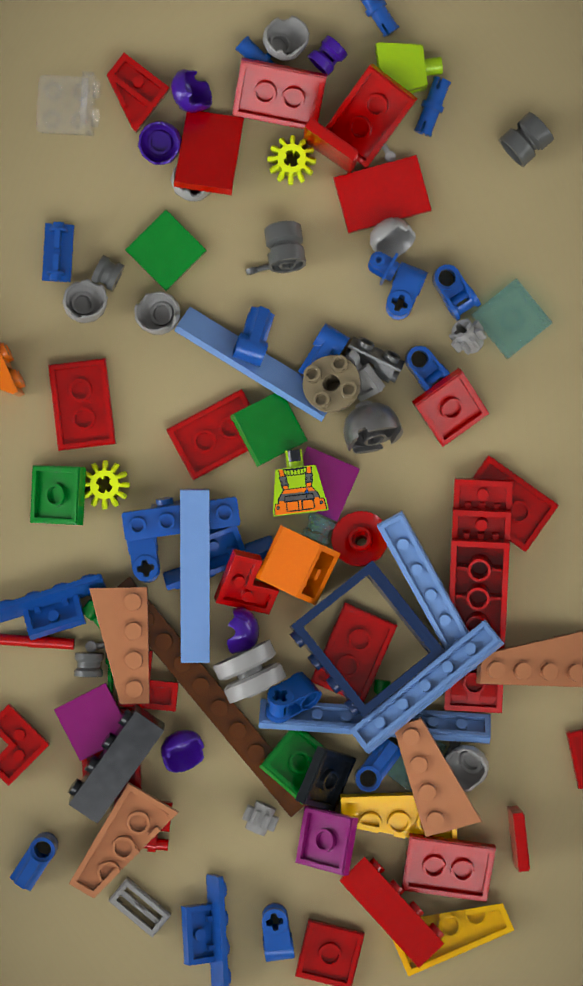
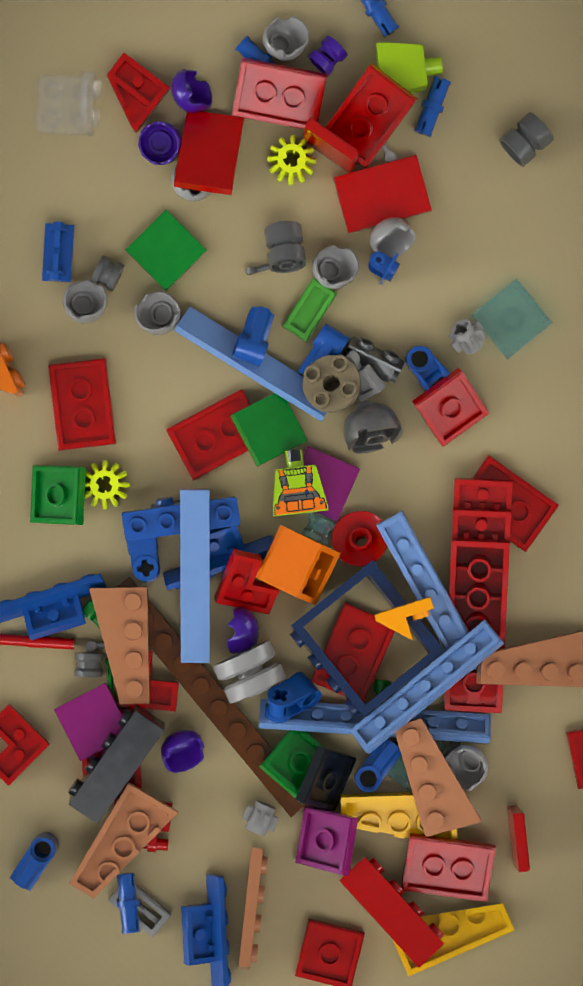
blue piece [262,903,295,962] -> none
blue piece [386,262,428,320] -> none
blue piece [432,264,481,321] -> none
none -> blue pin [116,873,140,934]
none -> nougat wing [238,848,268,970]
none -> bright green tile [282,278,337,342]
none -> light grey hair [312,245,359,289]
none -> light orange slope [374,597,434,640]

